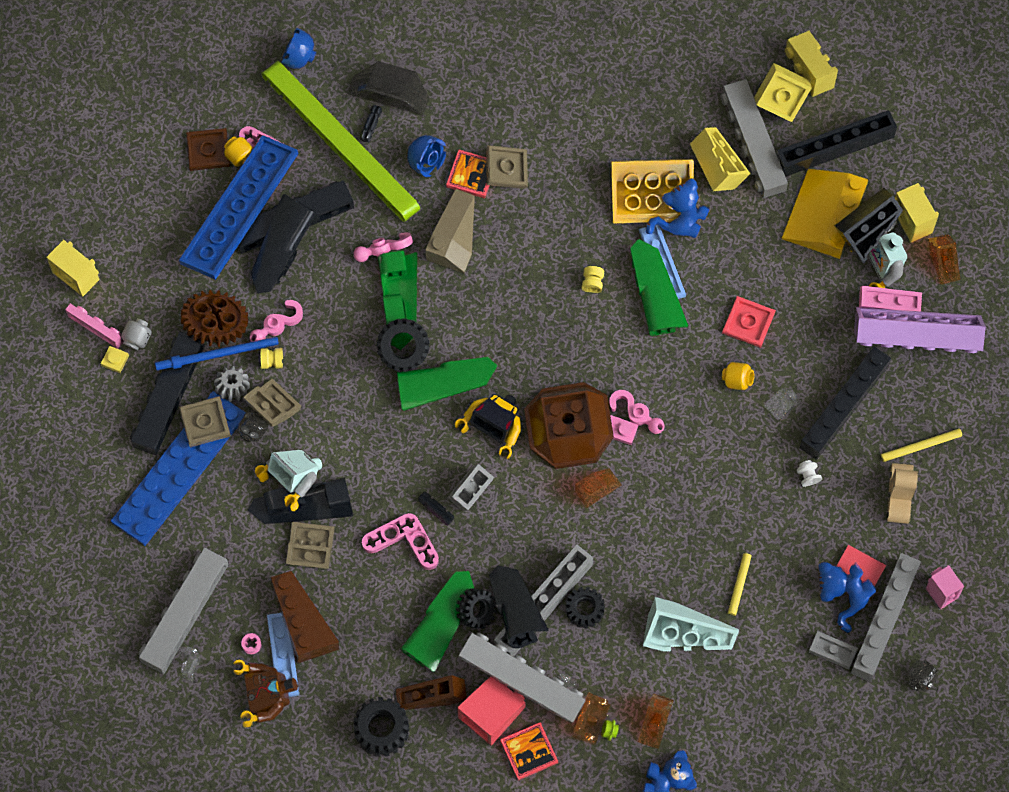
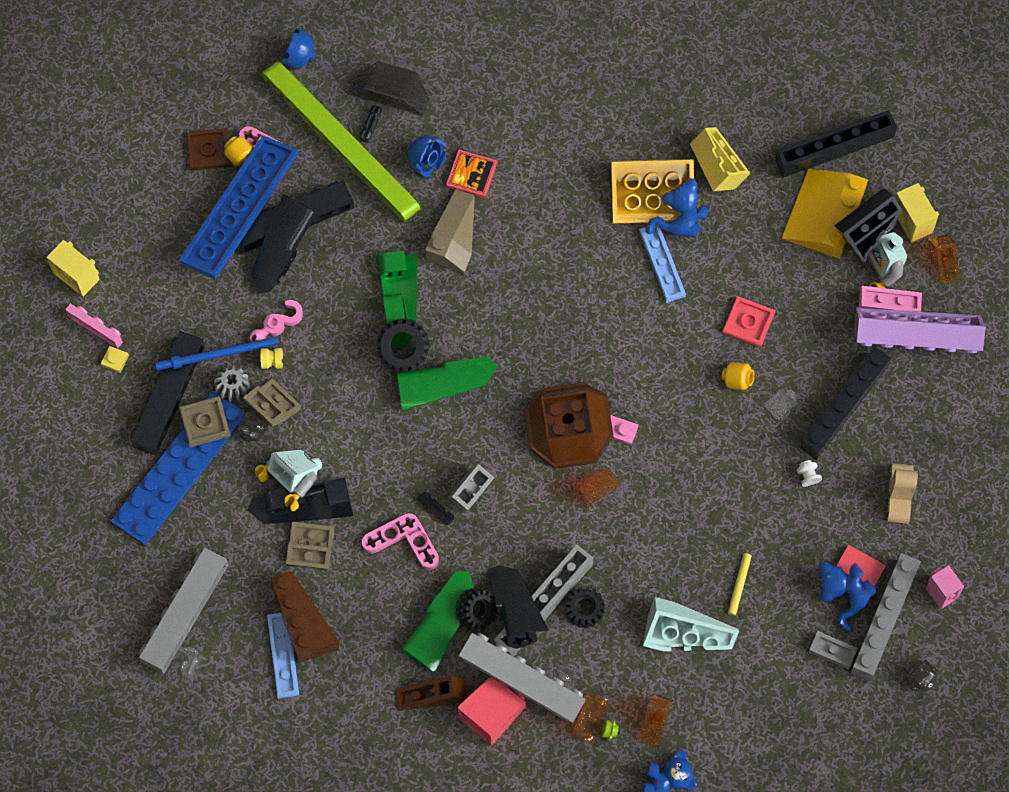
light grey head [121,318,152,351] -> none
reddish brown gear [181,290,248,347] -> none
reddish brown torso [233,660,298,727] -> none
bright pink bush [241,633,261,654] -> none
bright pink piece [353,232,413,262] -> none
black tyre [354,697,409,757] -> none
torso [455,394,521,459] -> none
dark tan tile [486,145,528,189] -> none
tile [500,723,558,780] -> none
light yellow wheel [582,266,604,293] -> none
bright pink piece [609,390,664,434] -> none
green panel [630,239,688,336] -> none
light grey brick [721,79,788,198] -> none
light yellow container [754,63,812,122] -> none
light yellow wedge [785,31,838,97] -> none
light yellow bar [881,429,962,462] -> none

